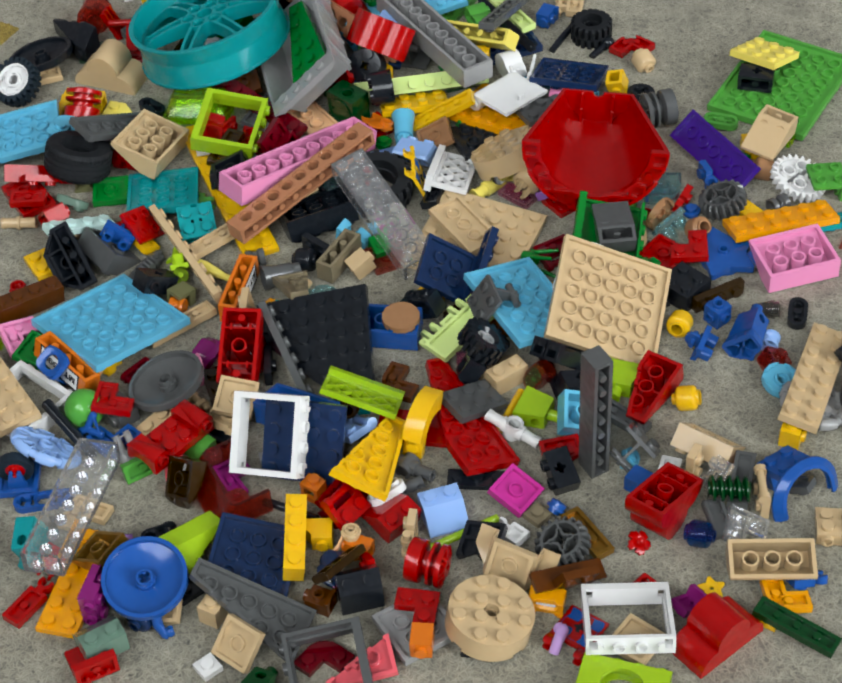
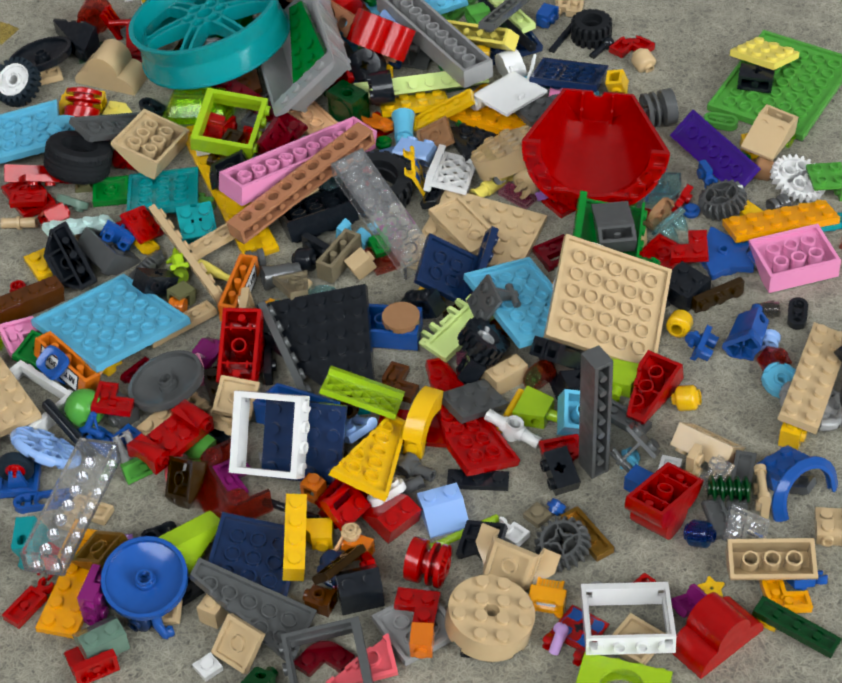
tan plate [401,508,419,560] -> none
dark pink plate [487,463,545,518] -> none
green plant [521,249,559,278] -> none
reddish brown bracket [529,558,607,594] -> none
black gear [627,83,655,101] -> none
red plant [627,530,651,556] -> none
medium nougat head [684,216,712,237] -> none
blue brick [703,296,732,330] -> none

